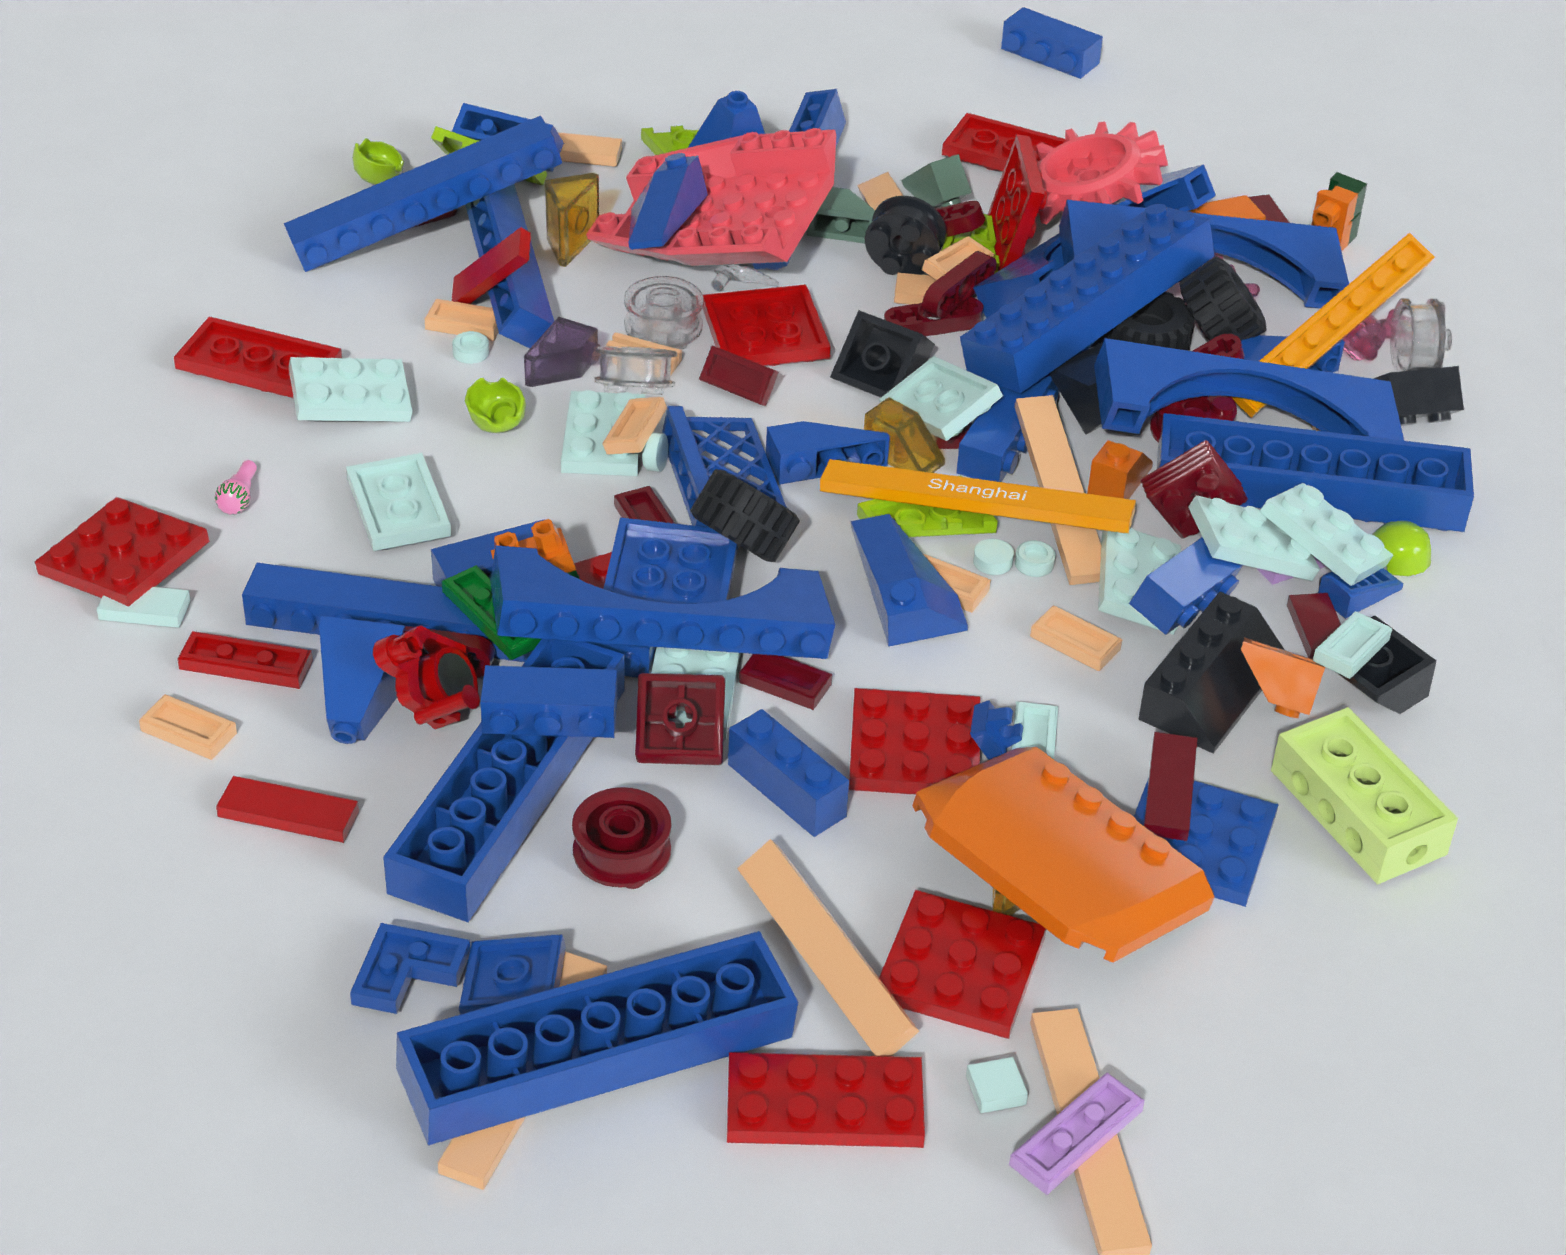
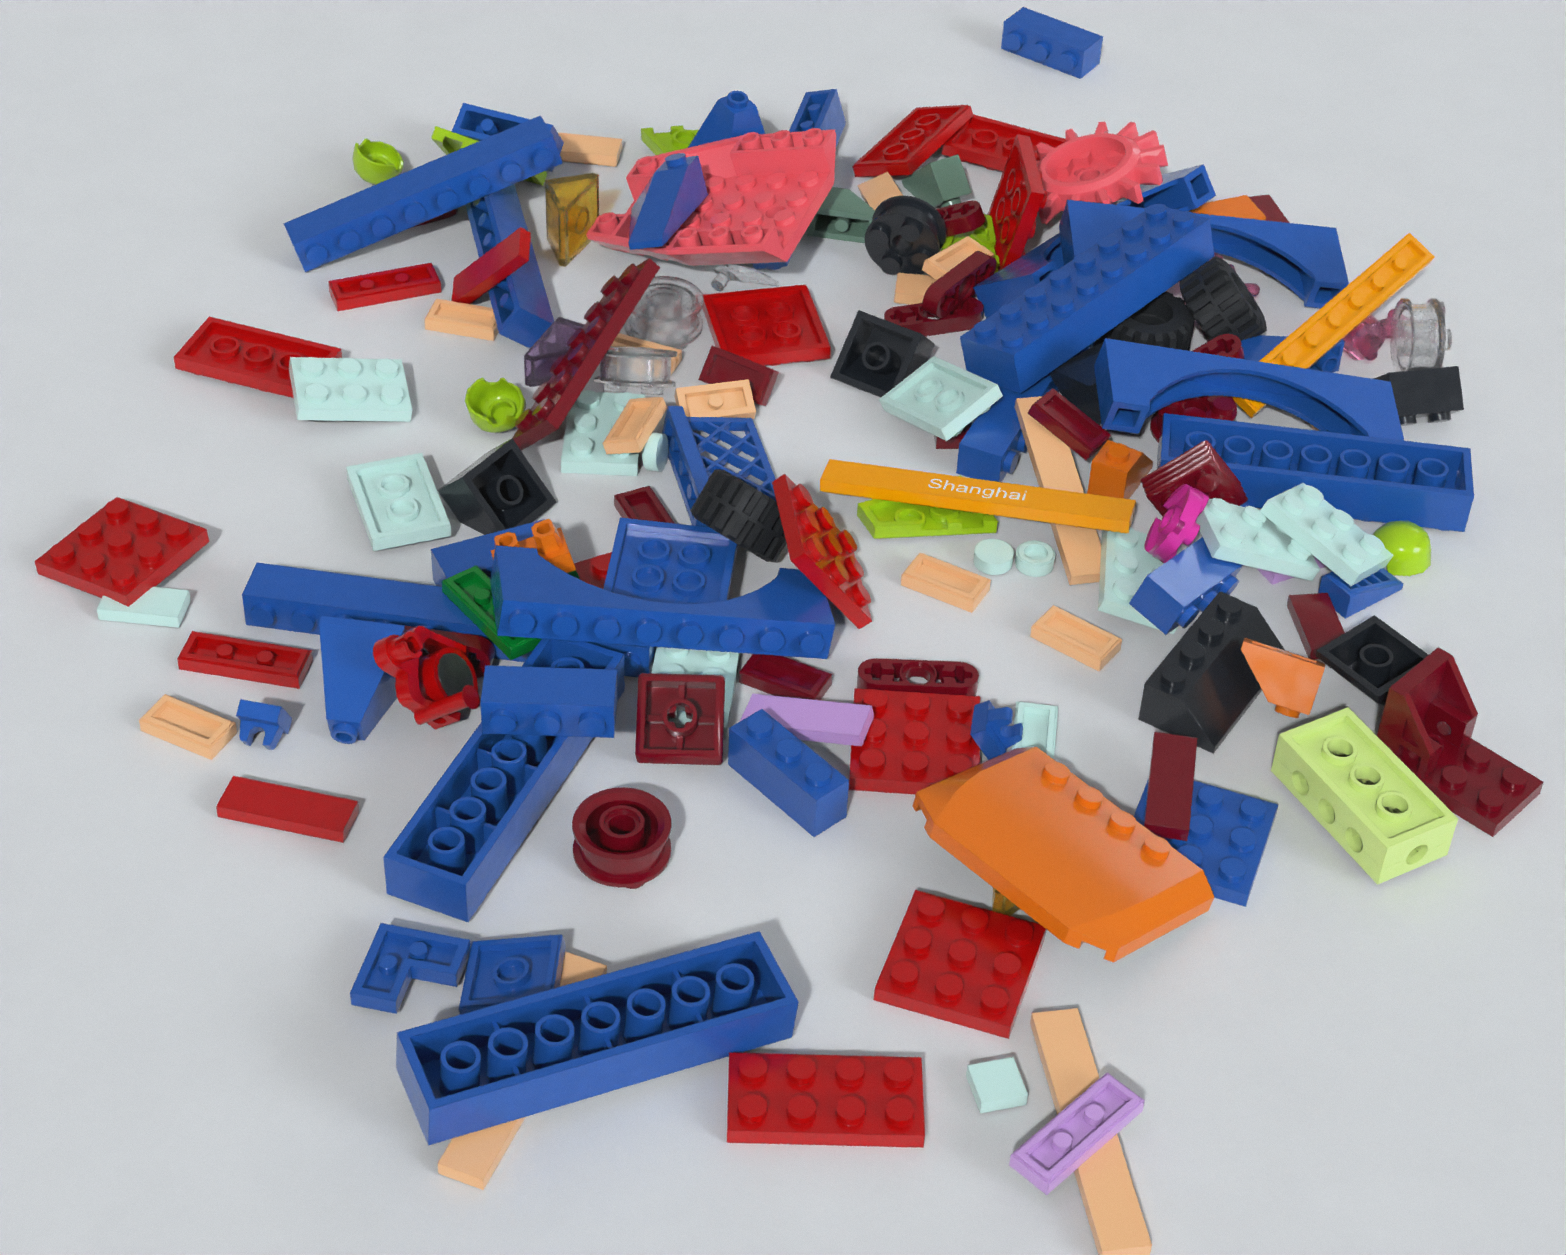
bright pink piece [215,460,257,515] -> none
light aqua tile [452,331,489,364] -> none
light nougat tile [737,839,920,1057] -> none
blue slope [766,421,890,485] -> none
blue wedge [851,514,968,647] -> none
clear yellow slope [864,397,945,473] -> none
orange hips [1312,172,1367,251] -> none
light aqua tile [1313,611,1392,679] -> none
none -> blue tile [236,699,292,750]
none -> red tile [328,263,442,311]
none -> black slope [438,438,557,535]
none -> dark red plate [512,258,660,451]
none -> light nougat plate [674,379,756,419]
none -> lavender tile [740,694,874,746]
none -> red plate [772,474,872,629]
none -> red tile [852,105,973,177]
none -> dark red beam [857,659,979,696]
none -> dark red tile [1028,388,1111,461]
none -> dark pink plate [1144,484,1209,563]
none -> dark red bracket [1377,647,1544,837]

